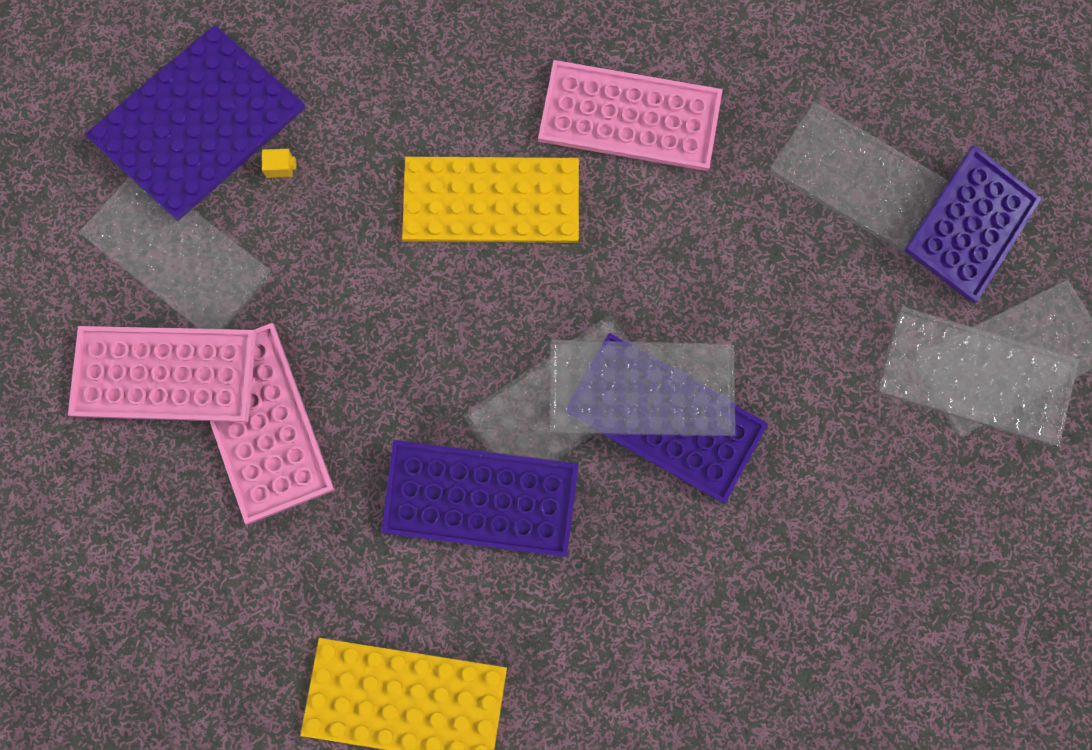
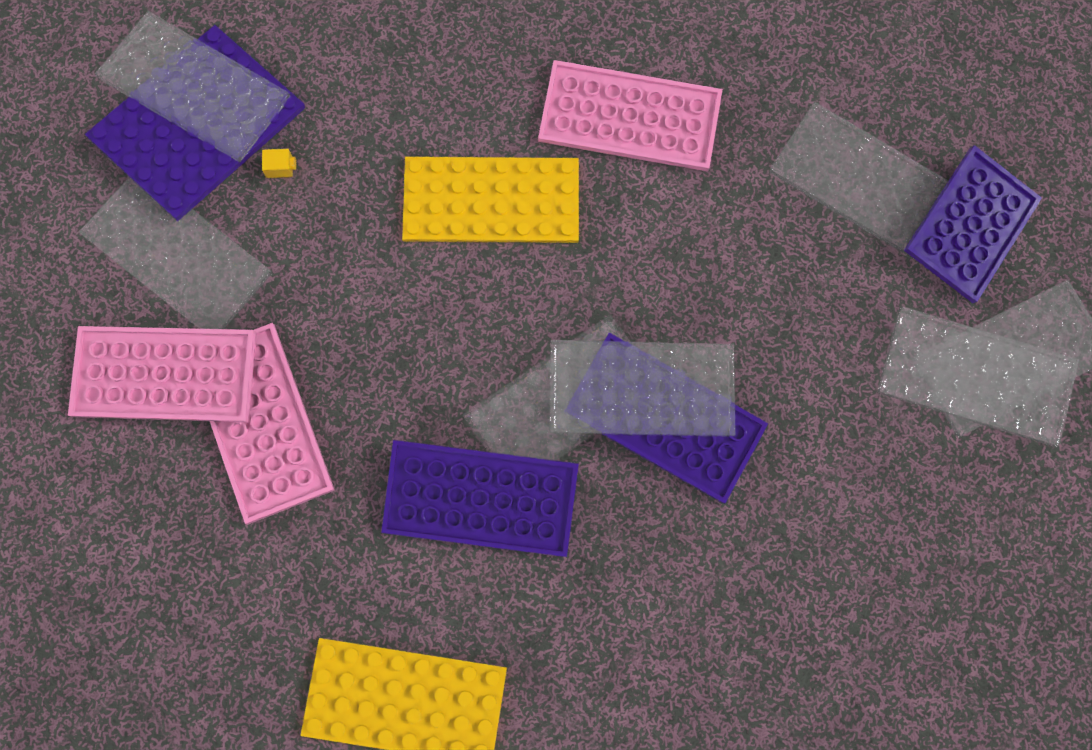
none -> clear plate [95,11,291,162]

